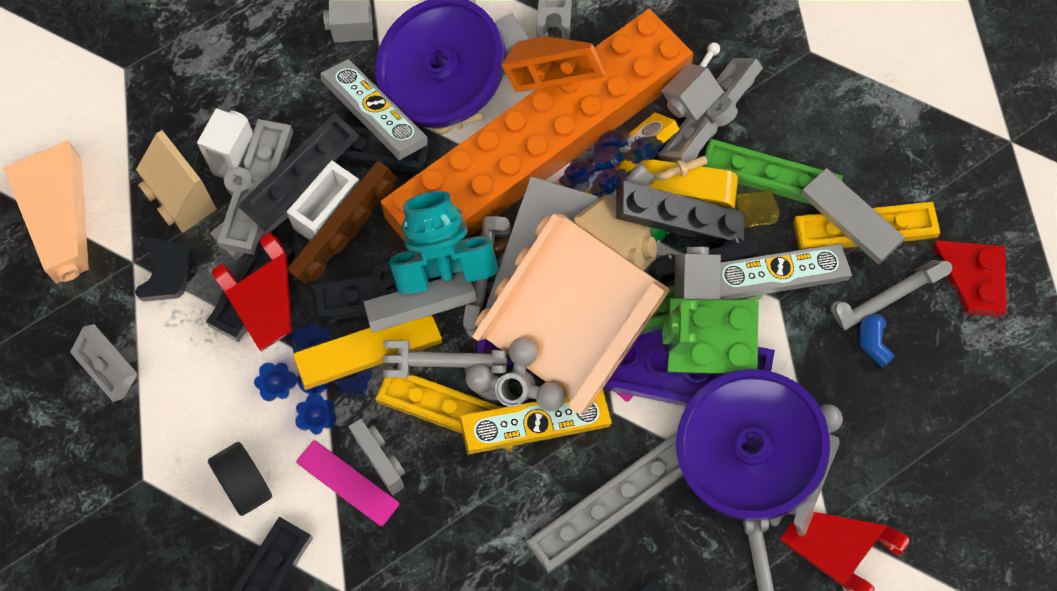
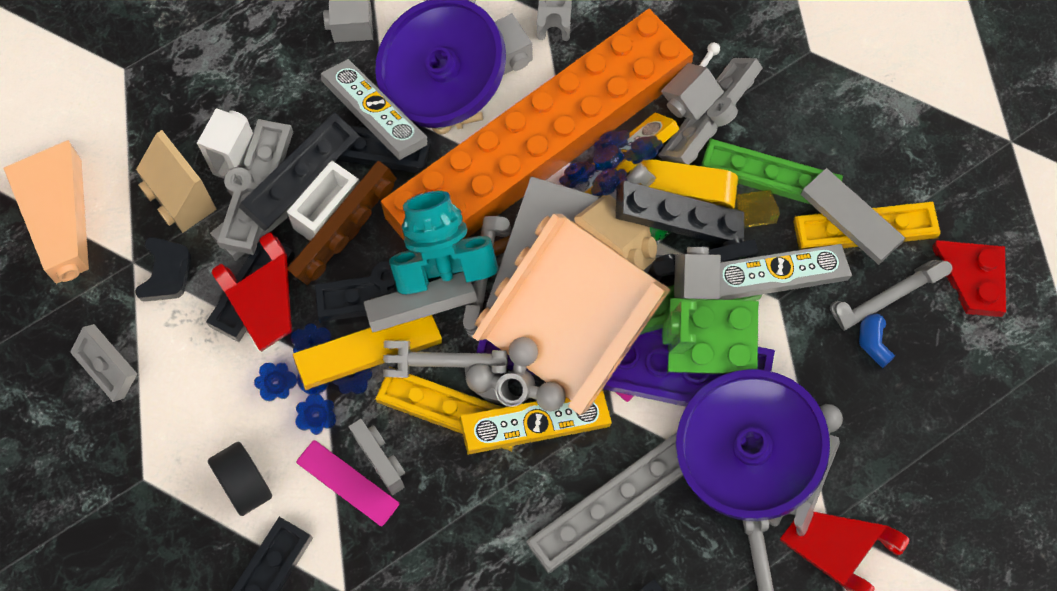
orange slope [501,36,606,93] -> none
tan hand [655,156,707,181] -> none

